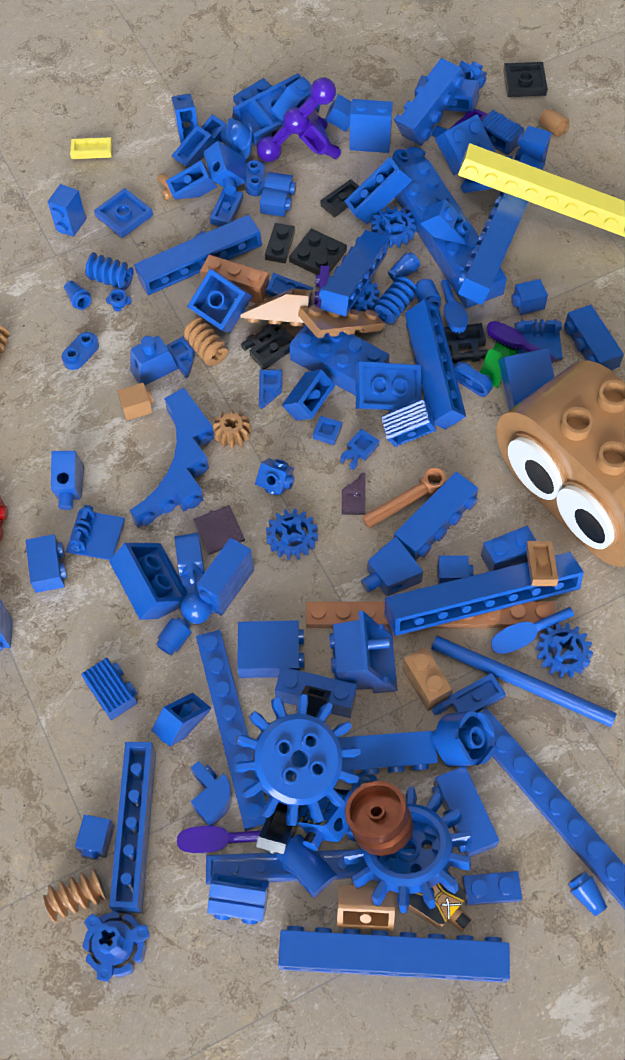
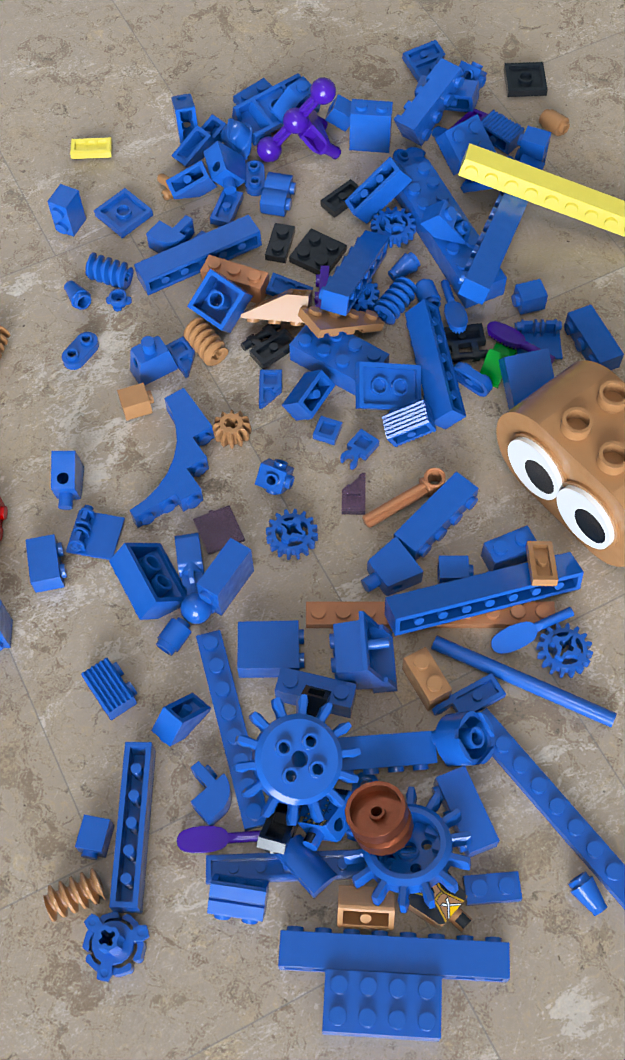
none -> blue brick [146,215,195,253]
none -> blue brick [322,969,442,1042]
none -> blue wing [402,40,445,82]

